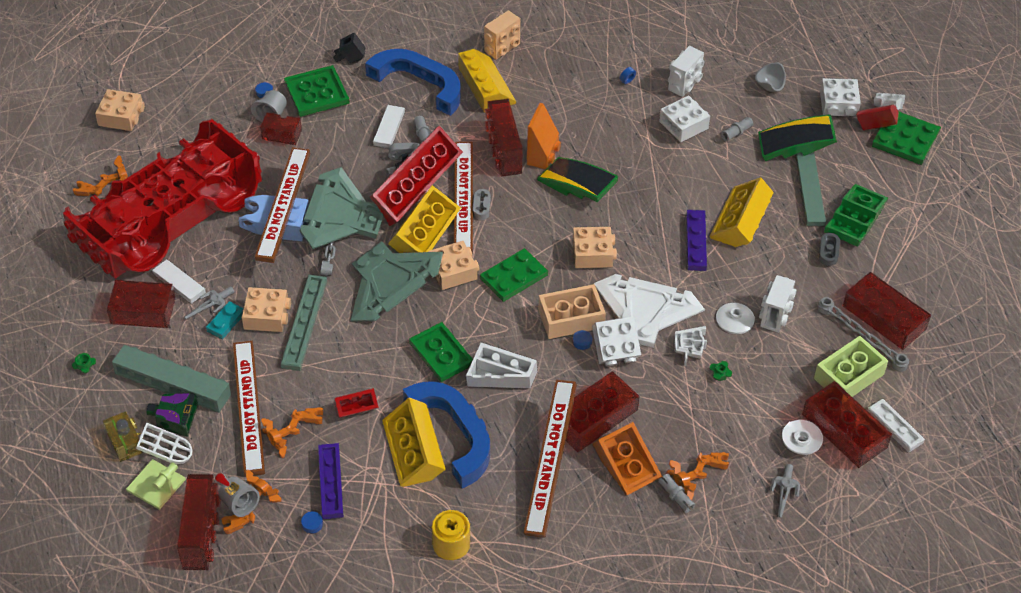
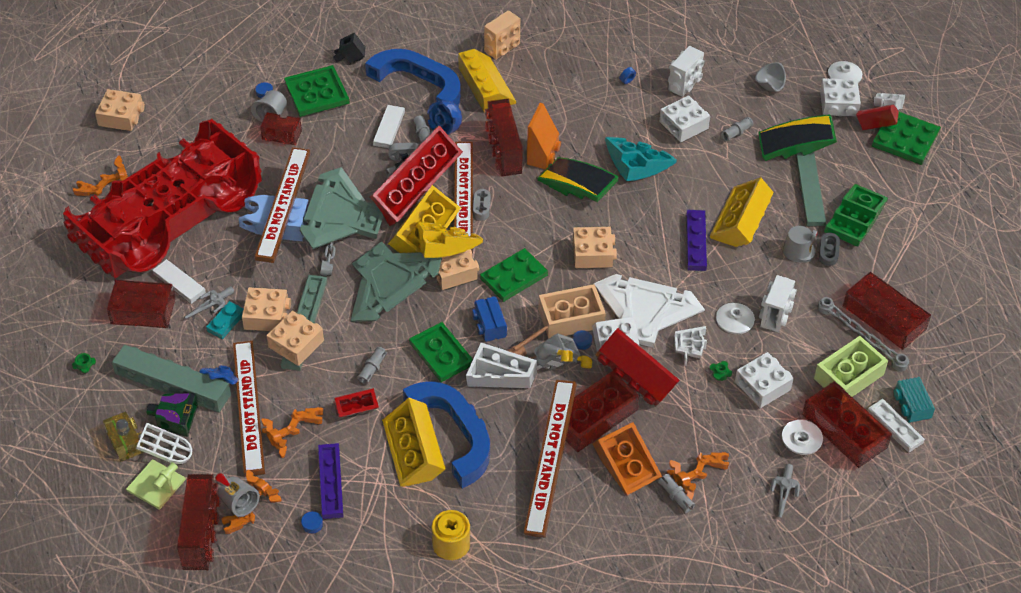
none -> blue plate [199,365,238,385]
none -> light nougat brick [267,311,324,366]
none -> light grey pin [357,346,387,385]
none -> yellow brick [417,222,483,258]
none -> blue cylinder [427,100,462,135]
none -> blue brick [472,296,507,342]
none -> nougat plant [506,326,548,359]
none -> light grey torso [534,333,592,370]
none -> red slope [595,328,680,406]
none -> teal brick [605,137,677,181]
none -> white brick [735,352,794,408]
none -> light grey hat [783,226,817,263]
none -> white dish [828,61,862,83]
none -> teal brick [893,376,935,423]

